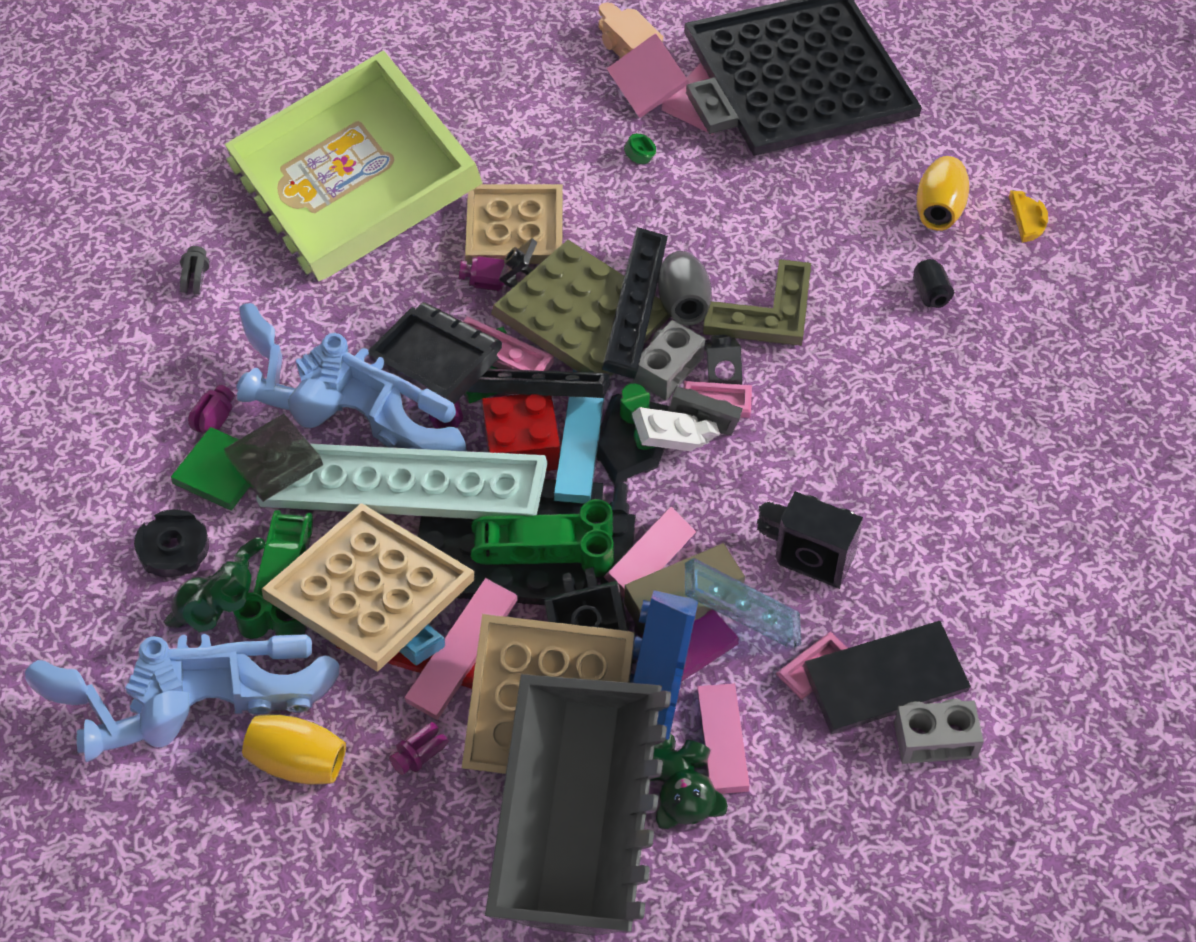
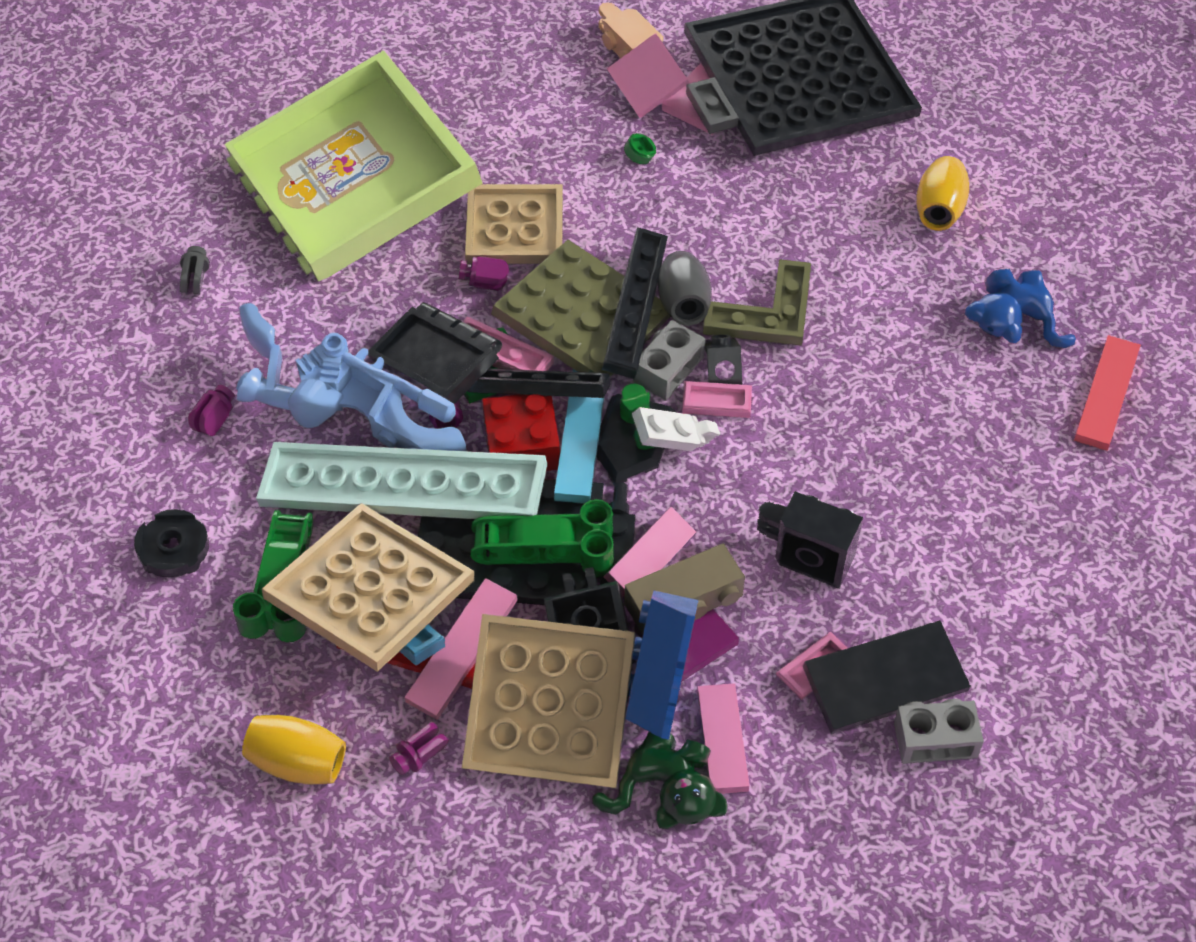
light blue piece [25,634,340,762] -> none
dark green animal [164,537,265,633] -> none
green tile [171,427,269,511] -> none
clear smoke plate [224,413,323,502] -> none
dark grey piece [485,674,671,936] -> none
black bracket [499,238,537,289] -> none
dark grey plate [667,386,743,436] -> none
clear light blue tile [685,558,801,648] -> none
black brick [913,259,954,308] -> none
yellow tile [1009,190,1048,243] -> none
none -> blue animal [965,269,1076,348]
none -> coral tile [1074,335,1141,451]

